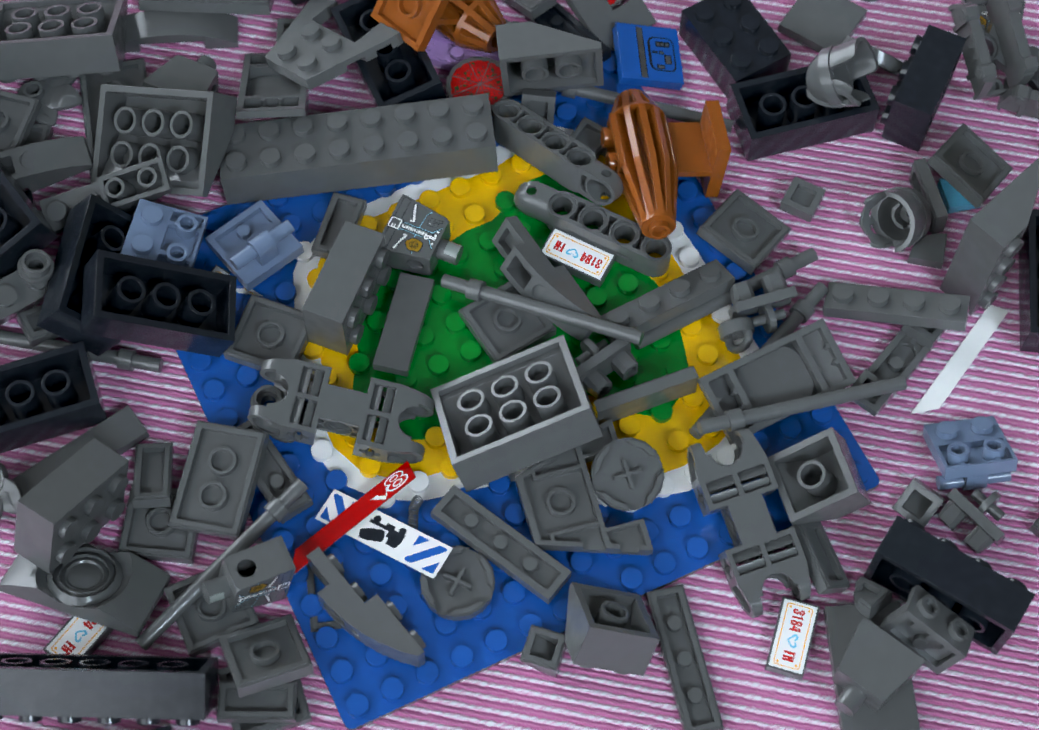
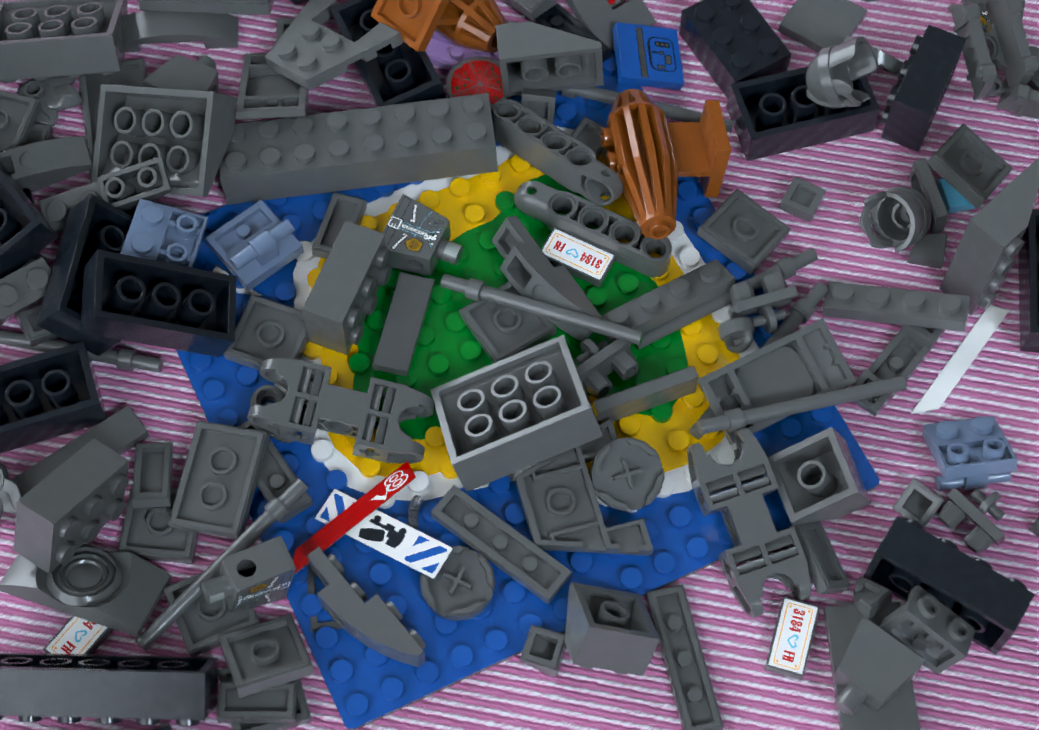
dark grey plate [17,249,54,284] -> none

